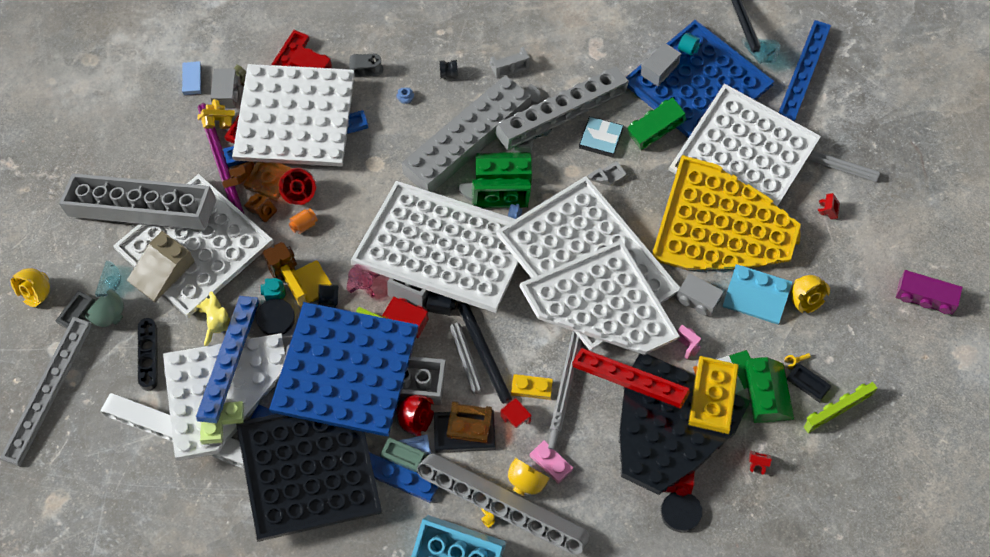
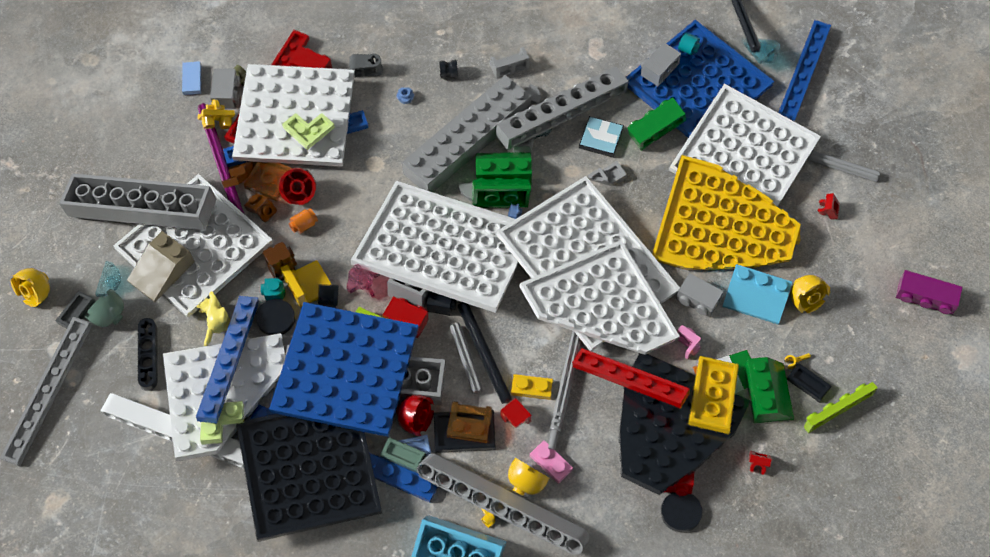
none -> yellowish green plate [282,113,335,150]

